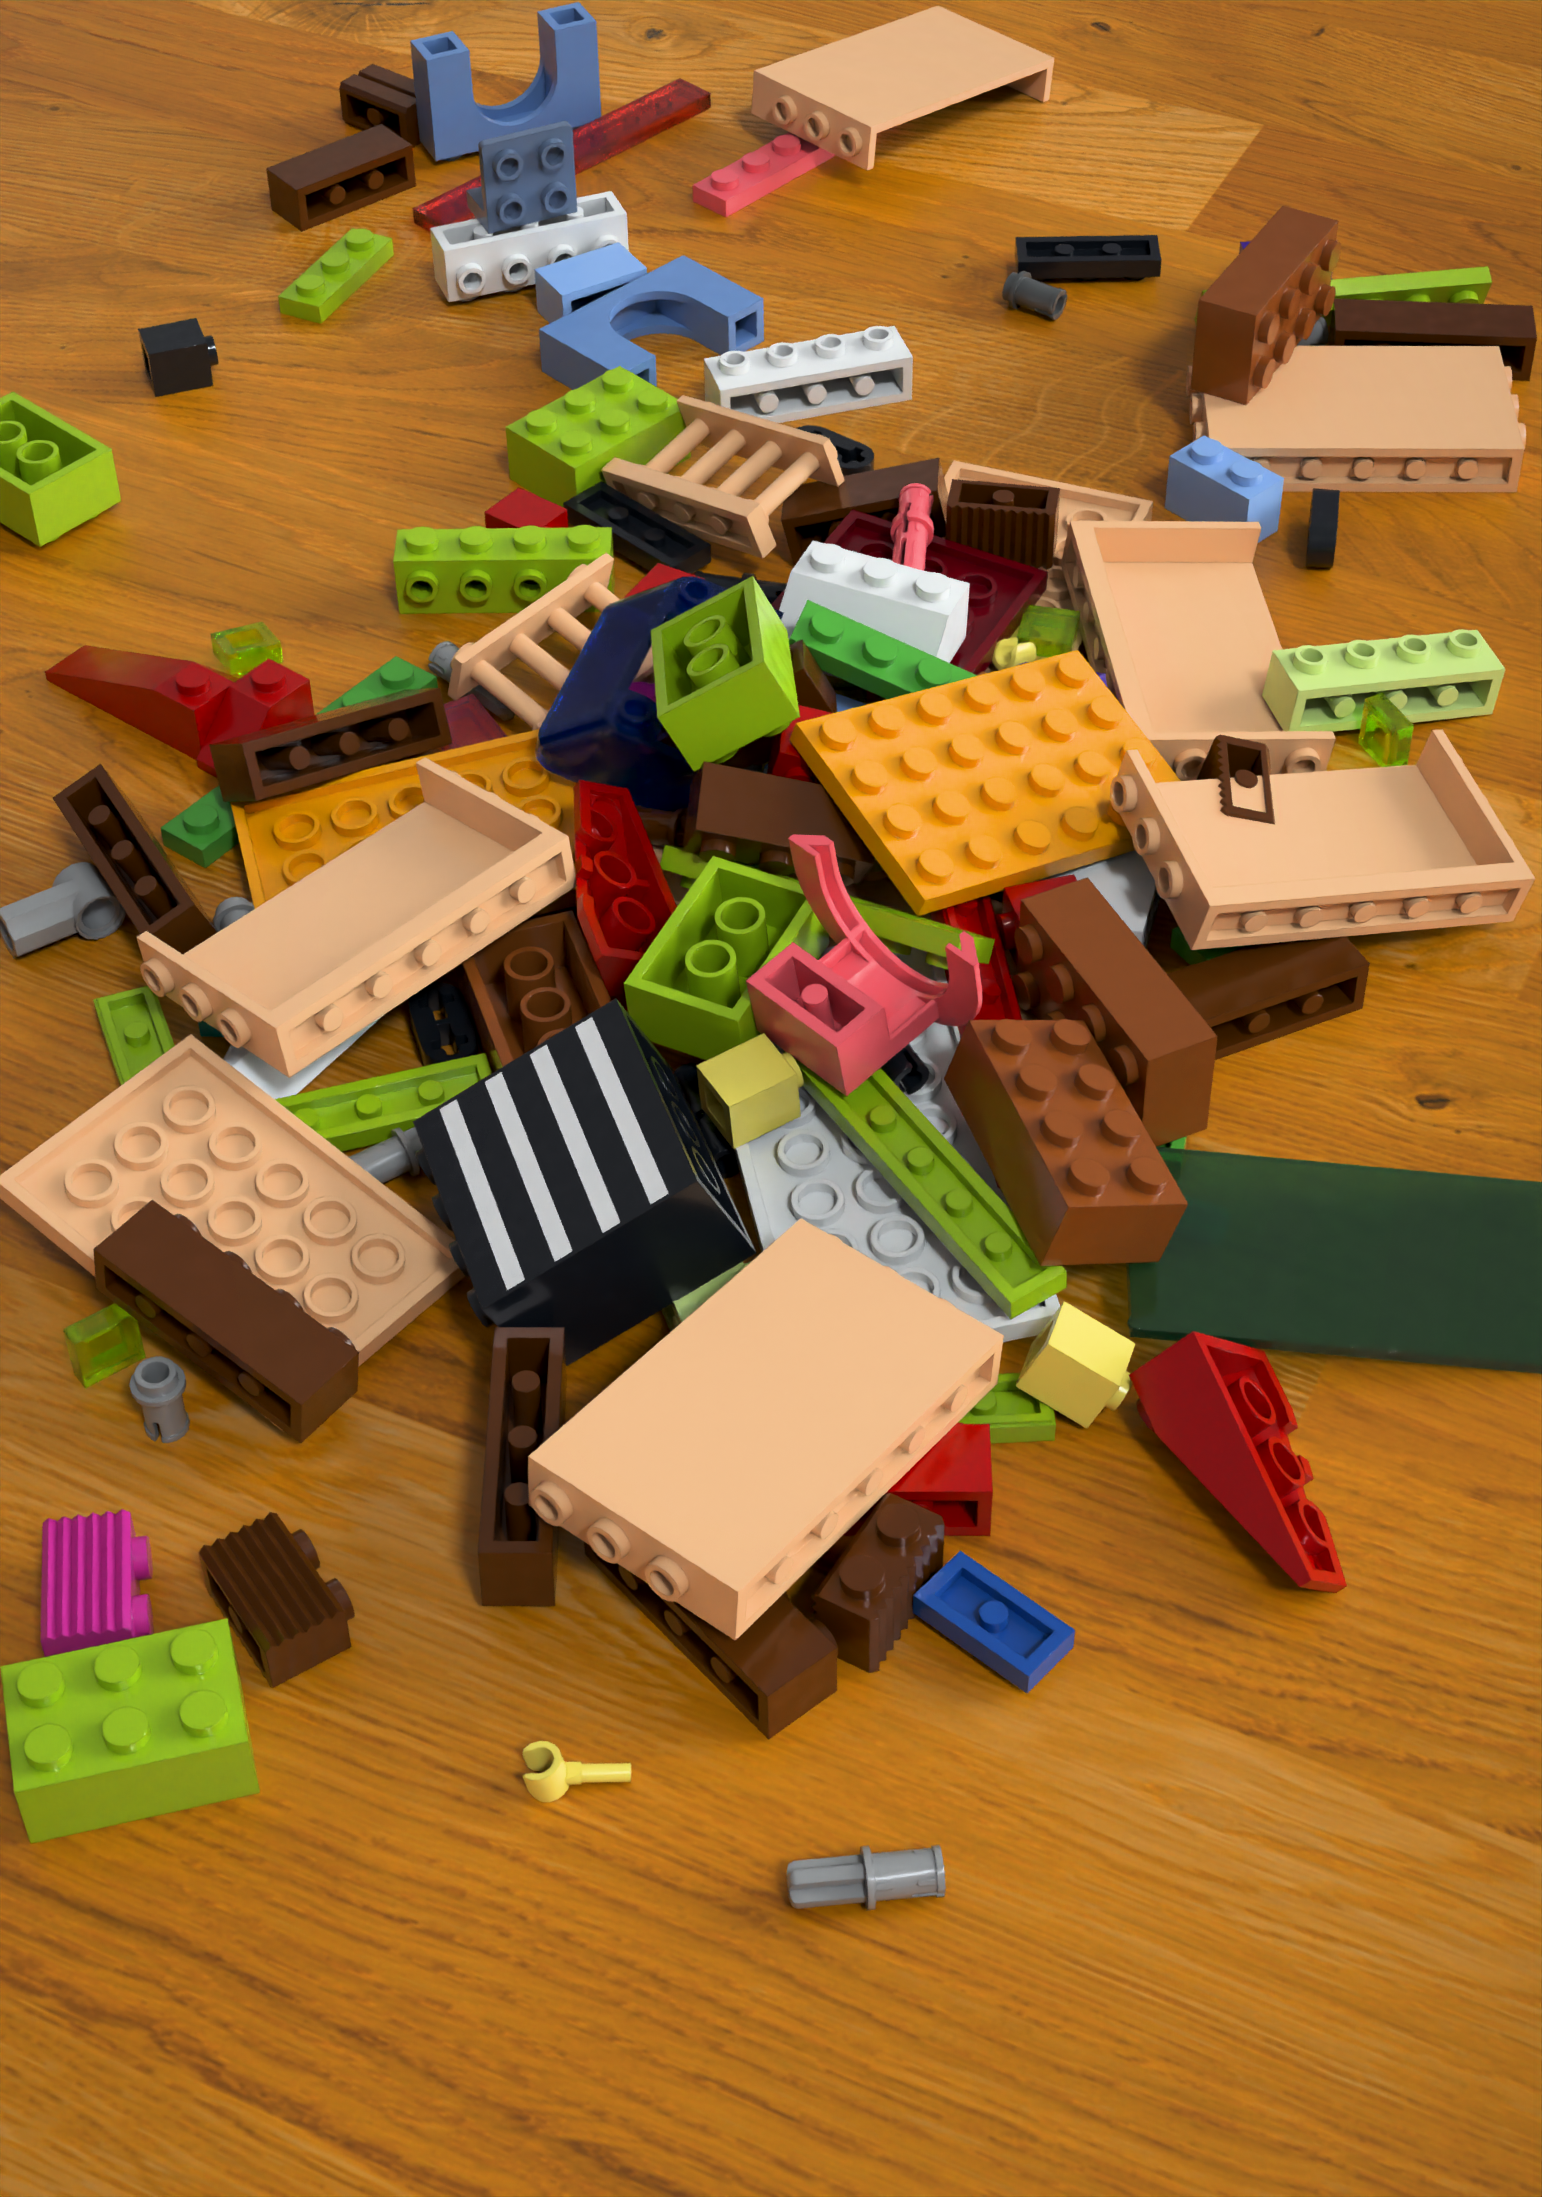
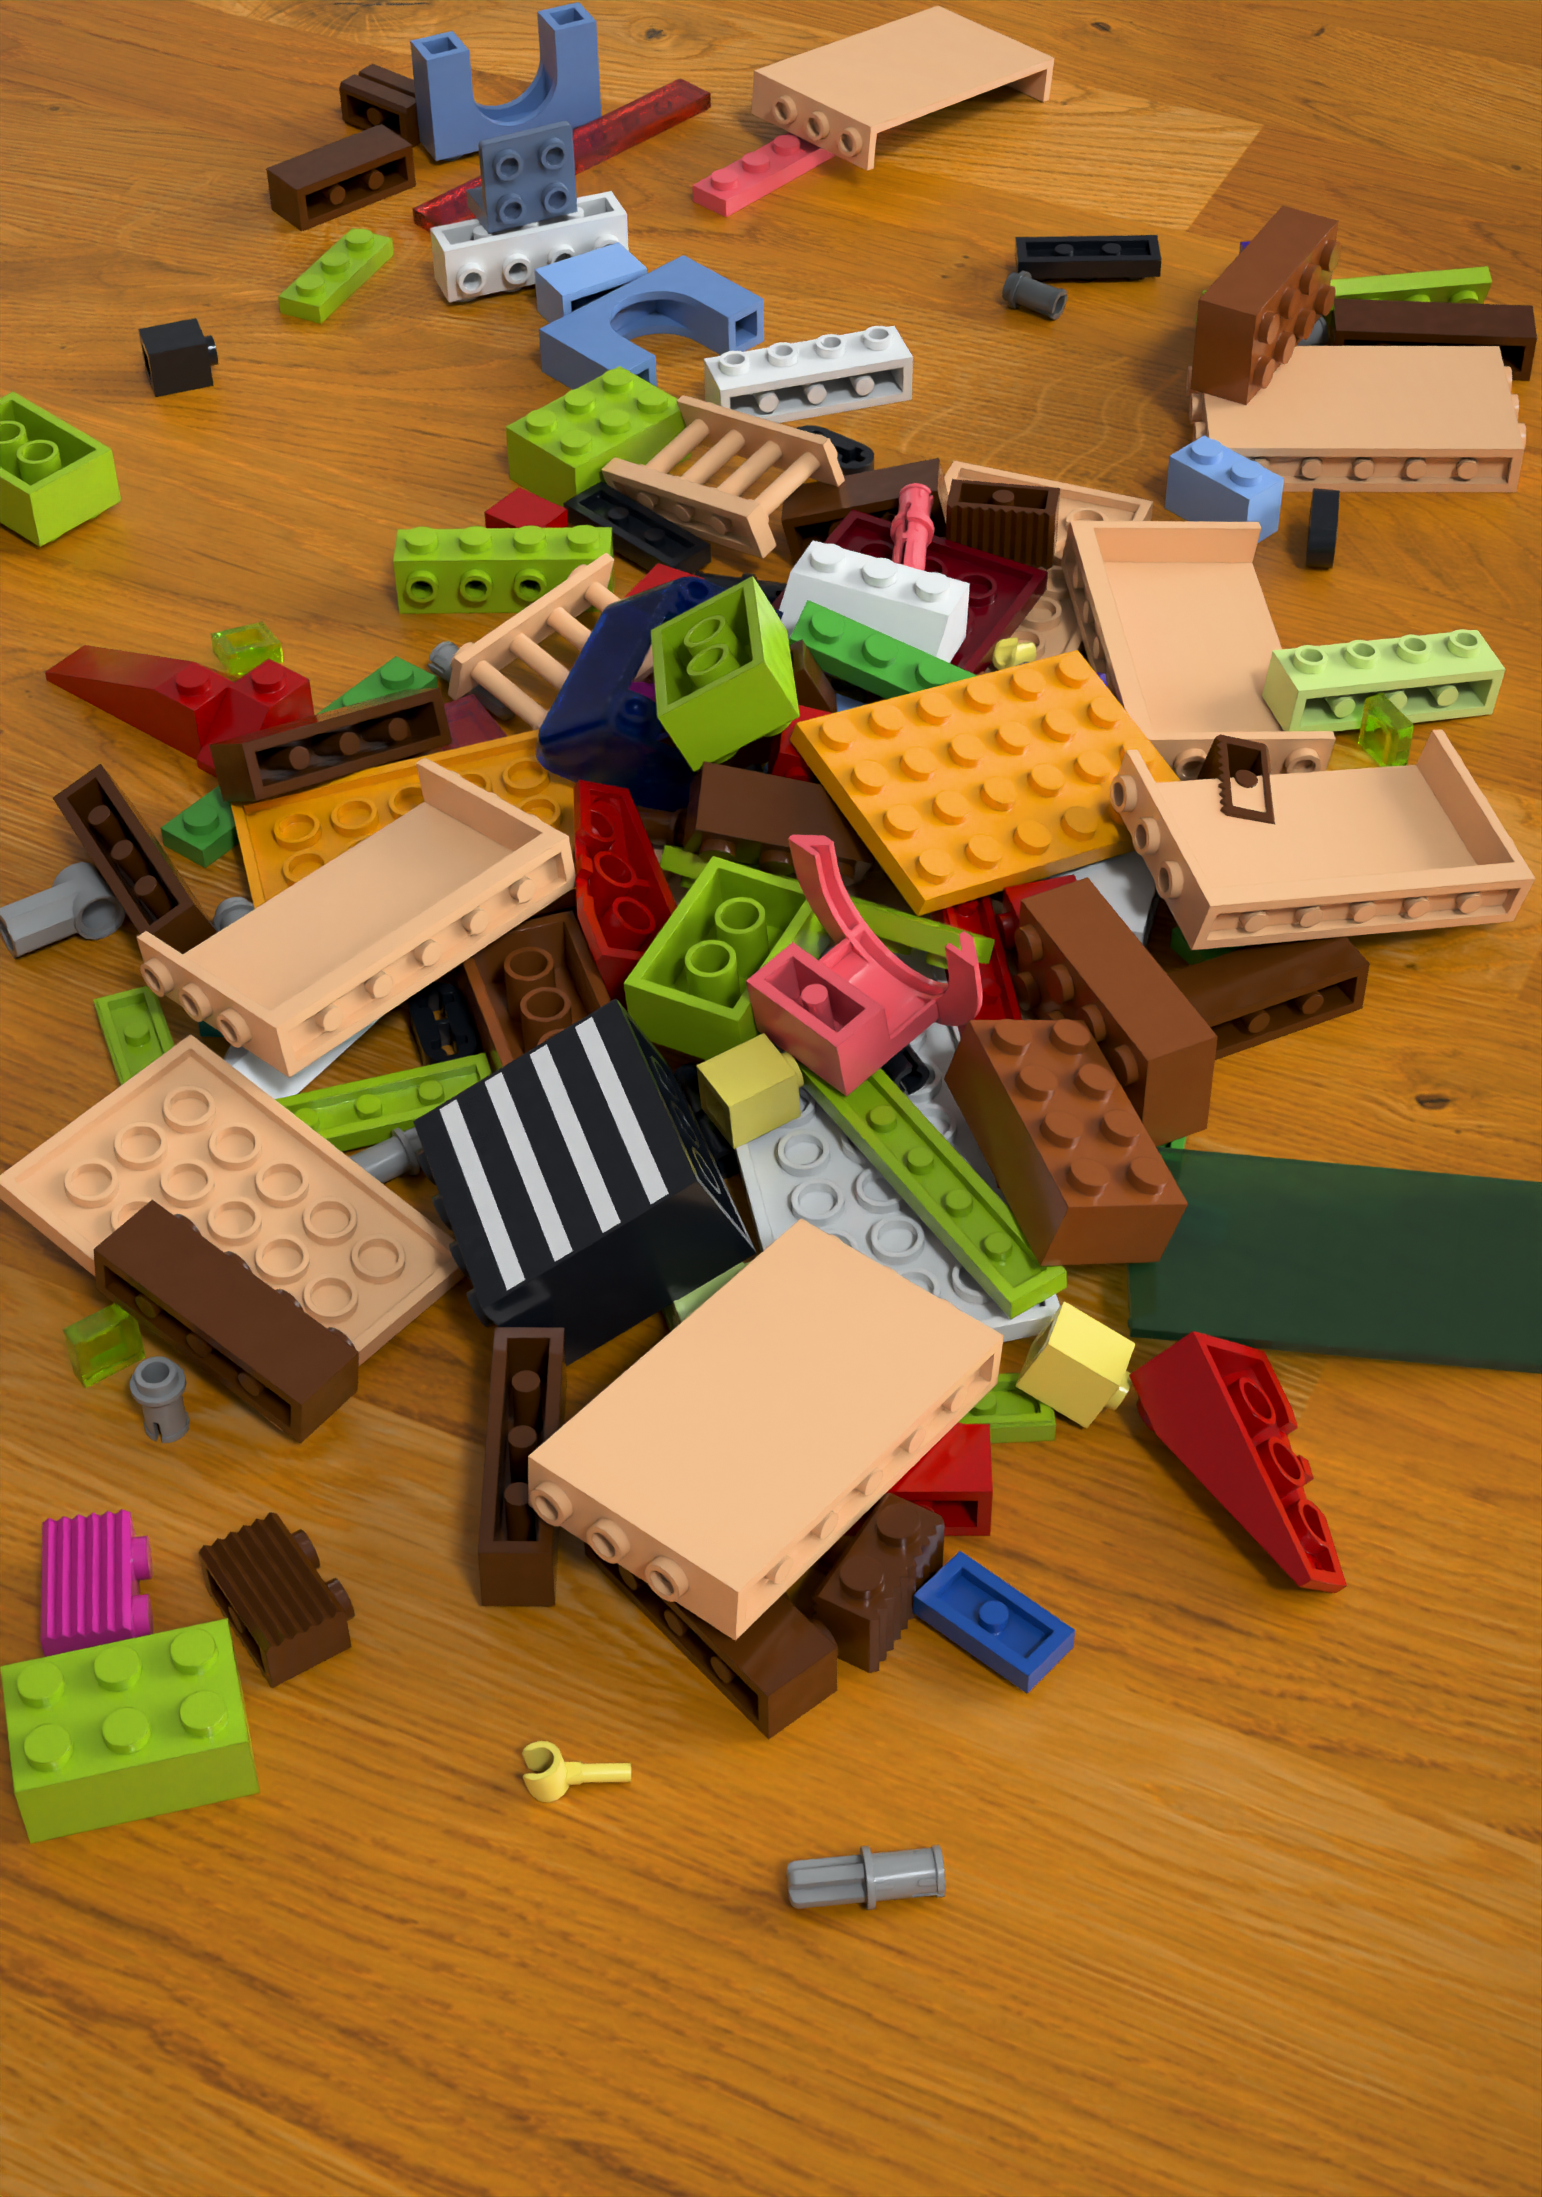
clear neon green tile [1017,605,1080,657] -> none

